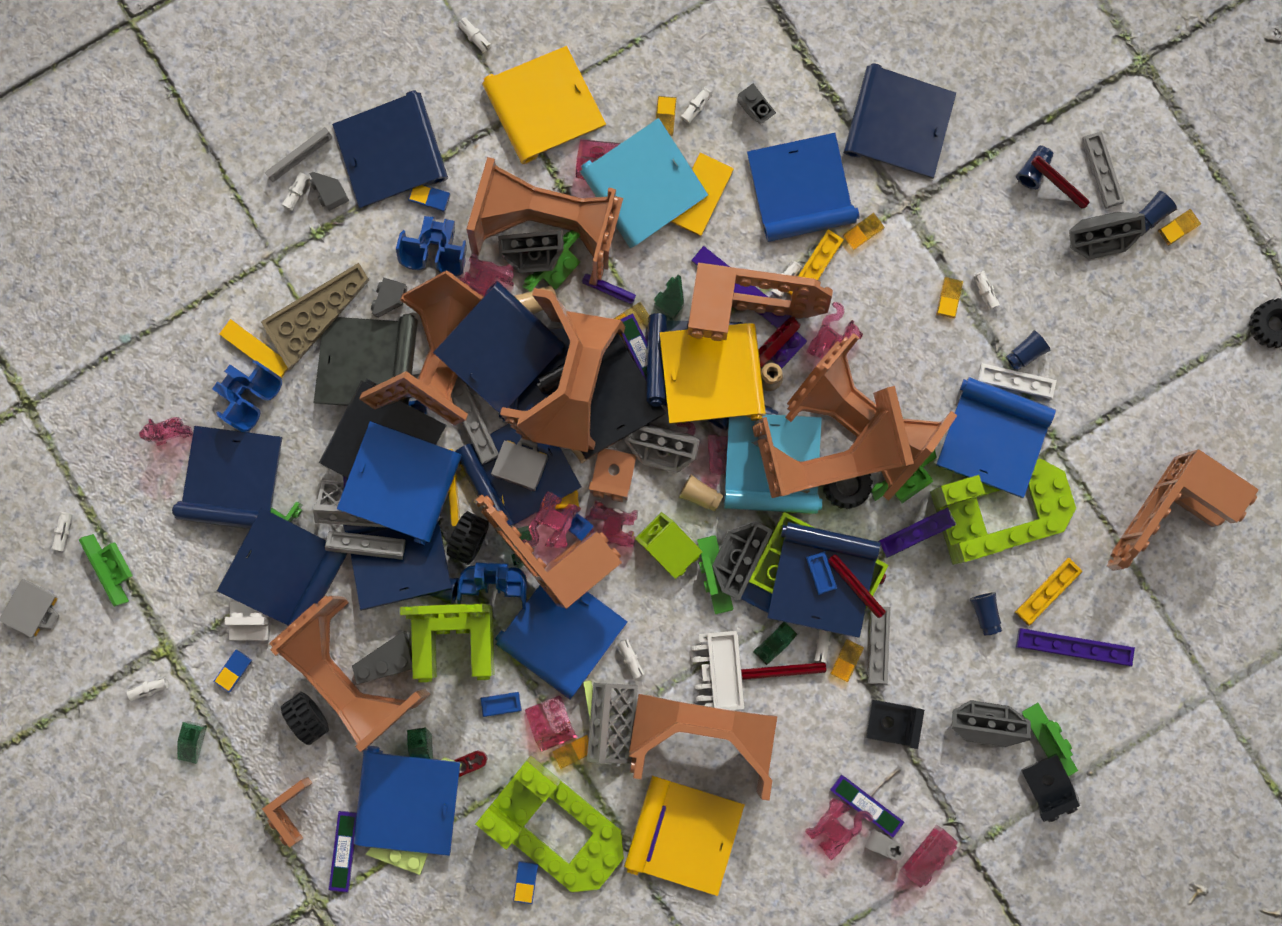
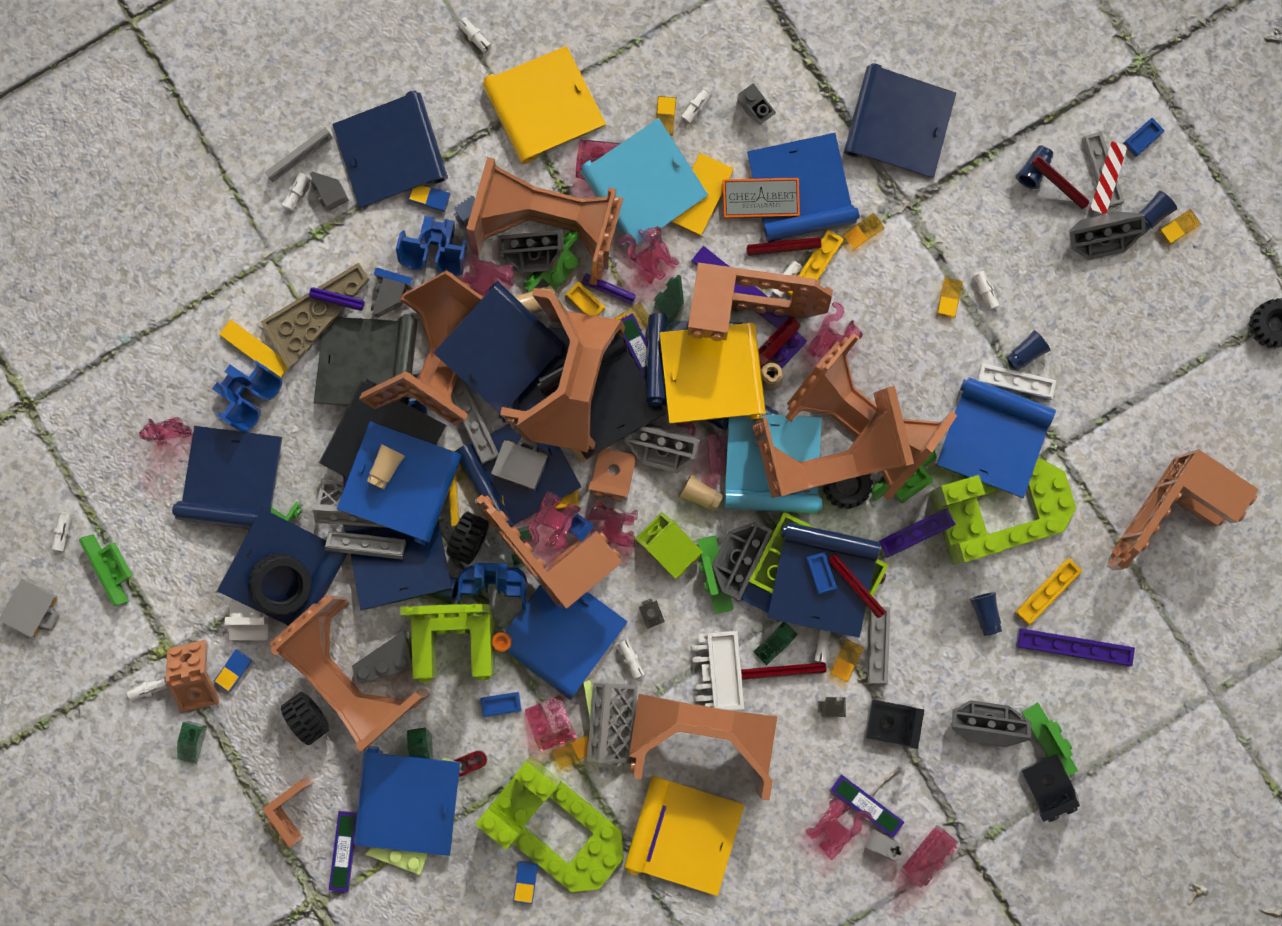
none -> nougat bracket [165,640,219,713]
none -> black tyre [248,552,312,615]
none -> dark purple axle [309,287,365,311]
none -> tan plant [367,444,406,489]
none -> blue tile [374,268,414,289]
none -> sand blue brick [453,195,475,229]
none -> orange tile [492,632,512,652]
none -> yellow tile [565,281,606,316]
none -> clear pink animal [619,226,680,284]
none -> clear smoke brick [639,598,665,629]
none -> light grey tile [723,178,800,218]
none -> dark red axle [746,237,822,256]
none -> clear smoke brick [817,697,846,717]
none -> sticker [1090,141,1128,214]
none -> blue tile [1123,118,1165,157]

